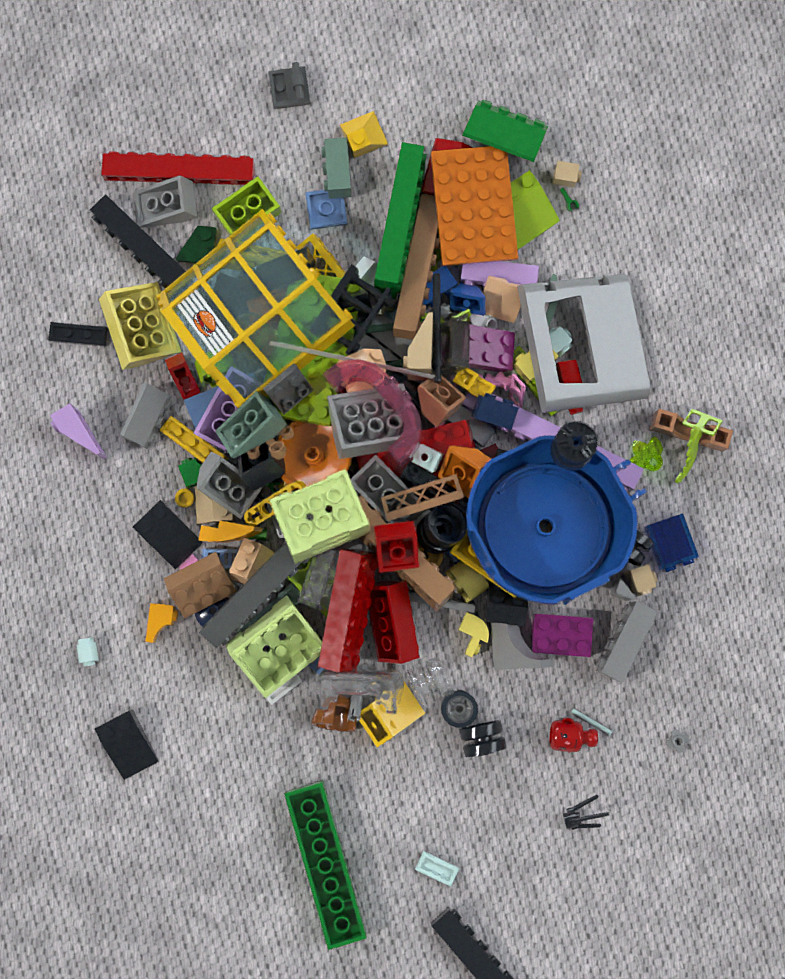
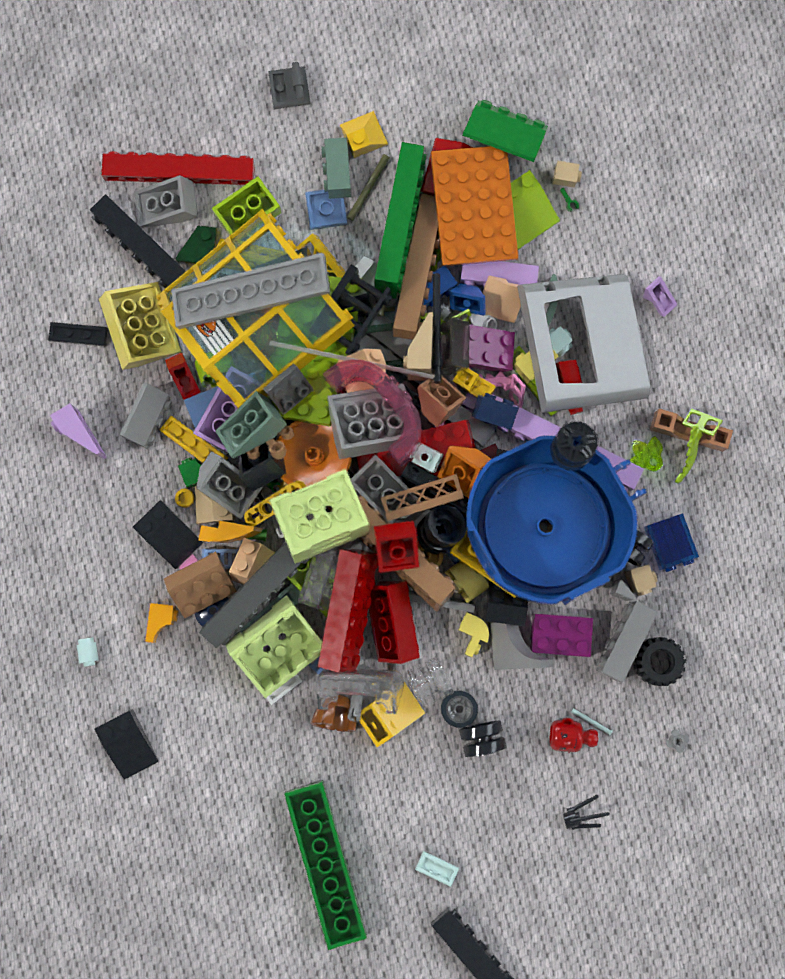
none -> light grey plate [171,253,330,329]
none -> olive bar [347,154,390,221]
none -> black tyre [634,637,686,686]
none -> lavender slope [643,276,678,317]

